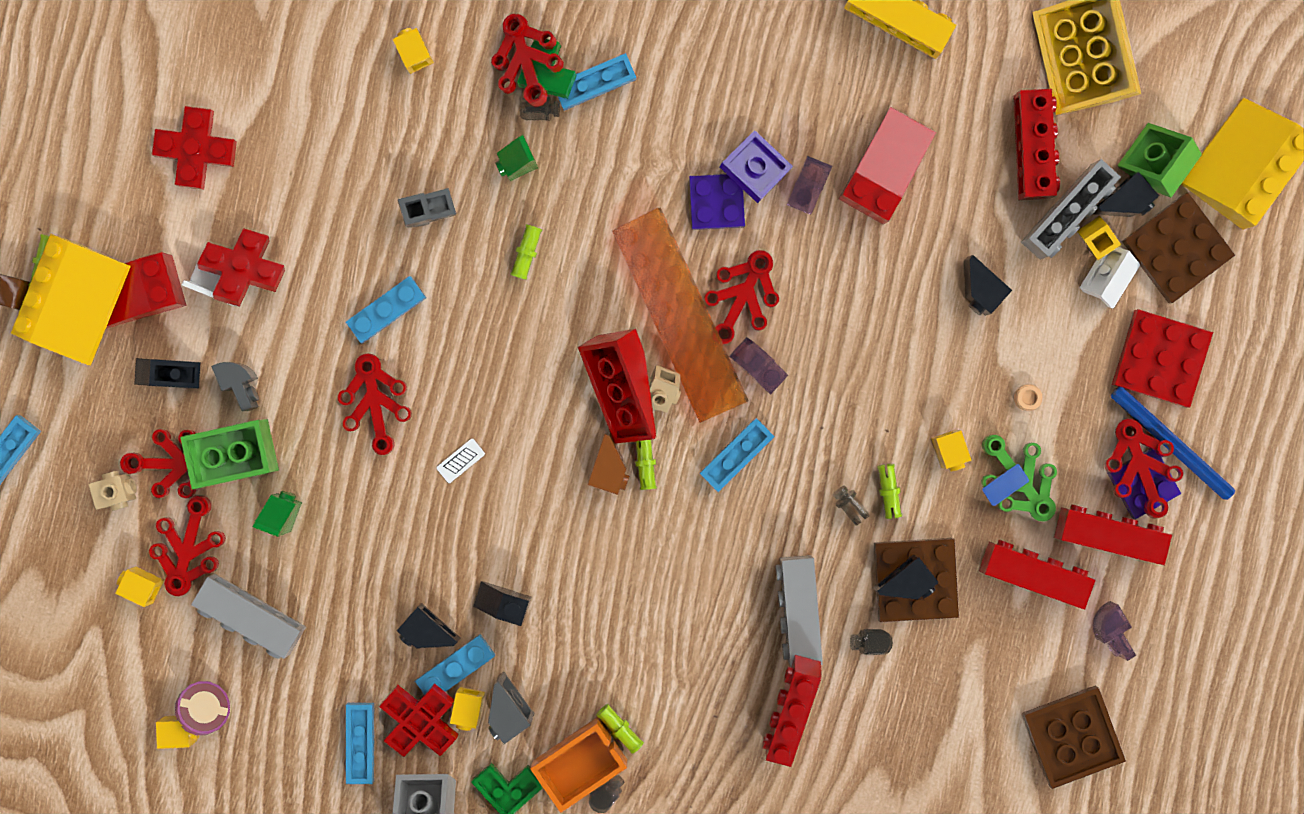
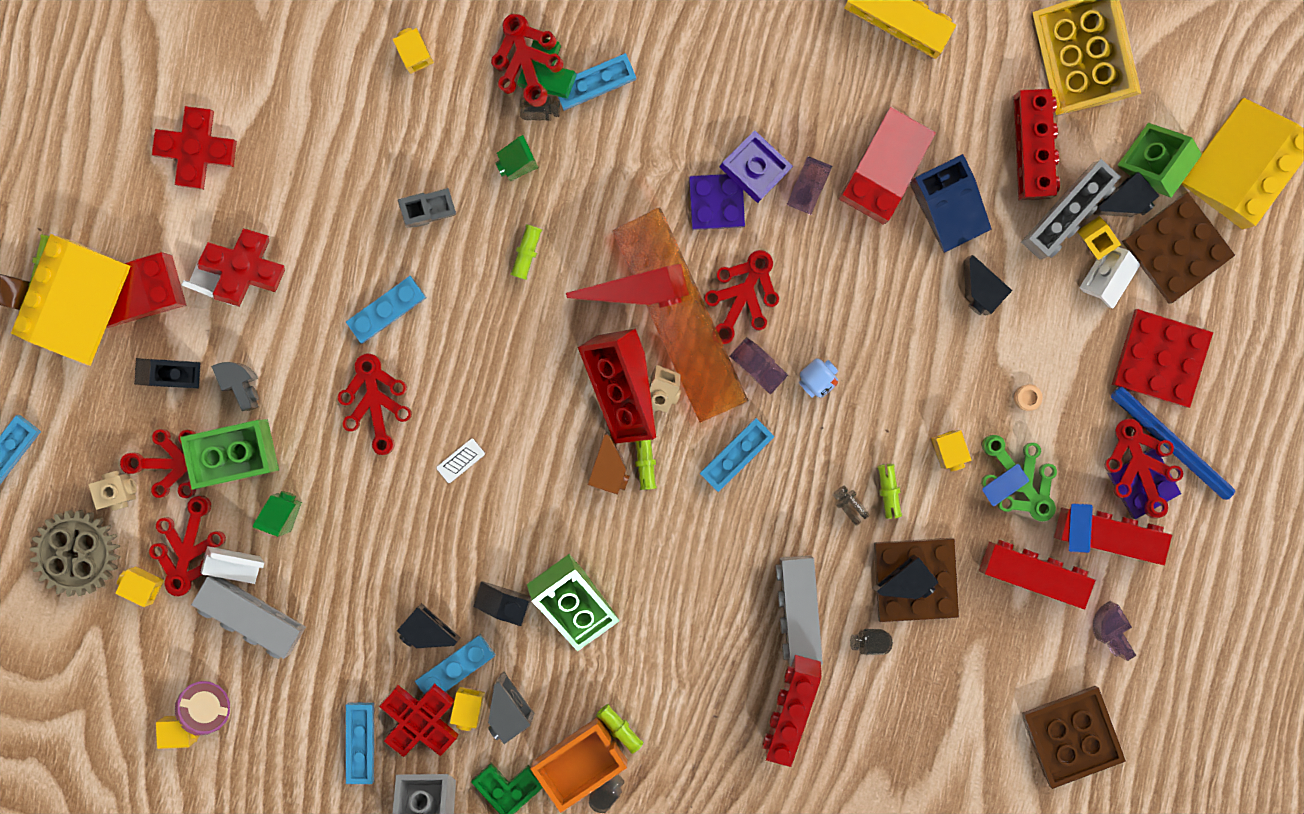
none -> dark tan gear [30,510,120,597]
none -> white panel [201,546,265,584]
none -> bright green slope [527,554,620,651]
none -> red slope [566,264,689,308]
none -> light blue head [799,359,839,398]
none -> dark blue slope [910,154,992,253]
none -> blue sticker [1069,504,1093,553]

